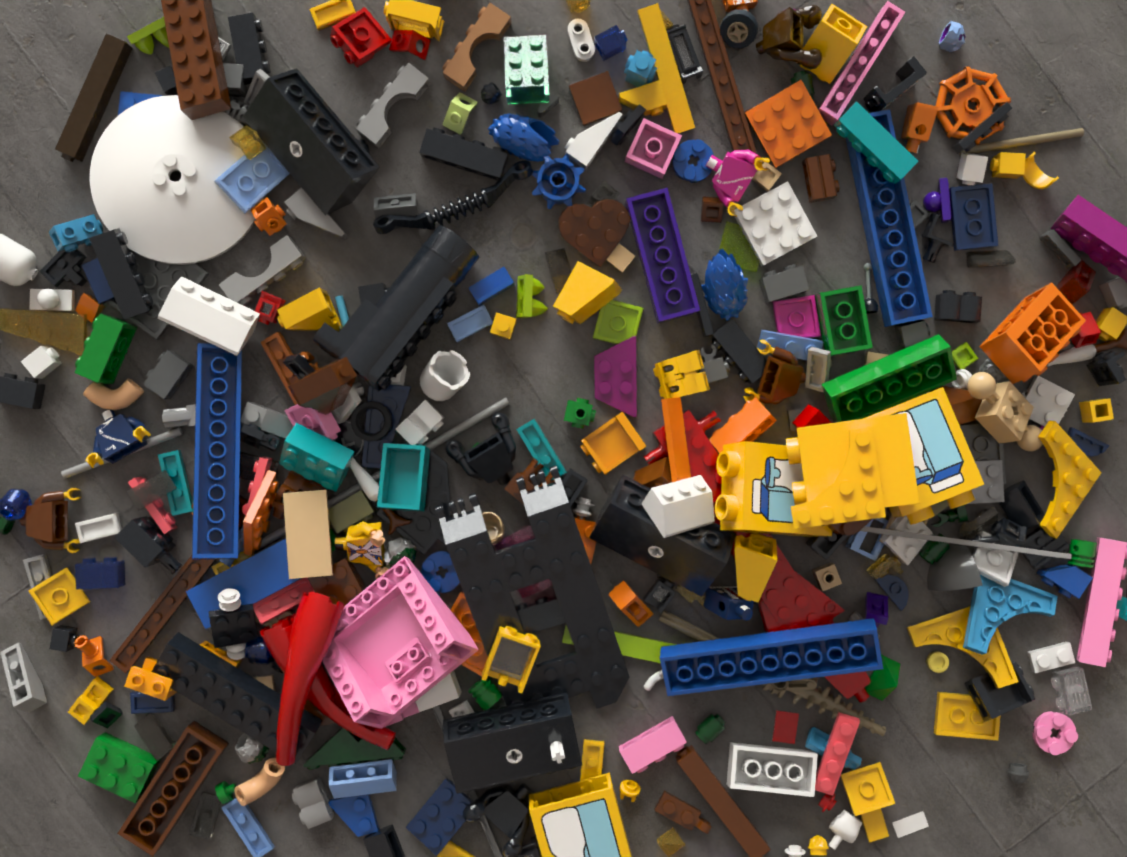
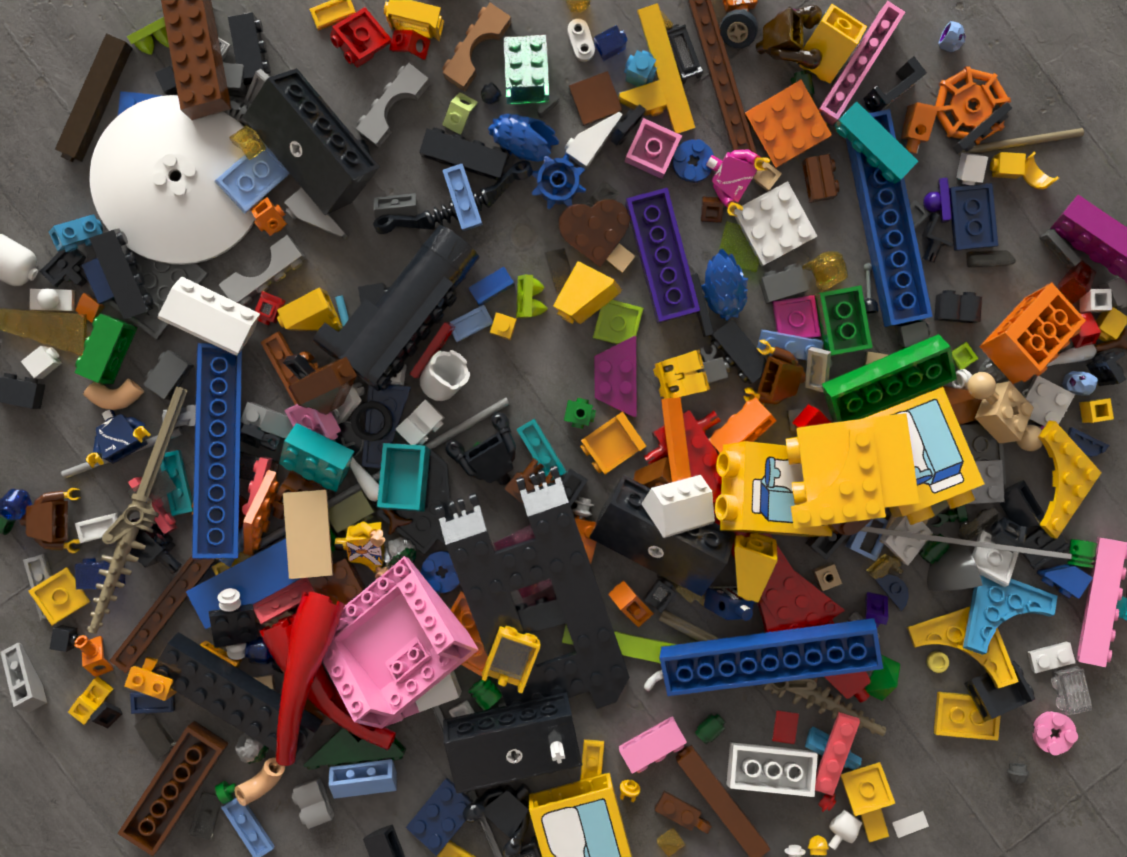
green brick [78,732,161,803] -> none
blue wing [328,794,379,837] -> none
tan hair [483,512,505,545] -> none
black helmet [965,534,999,543] -> none
none -> dark tan piece [87,387,188,634]
none -> red tile [410,322,455,378]
none -> medium blue plate [442,163,483,231]
none -> clear yellow helmet [802,251,848,292]
none -> light blue rock [1062,371,1098,396]
none -> white brick [1079,289,1112,313]

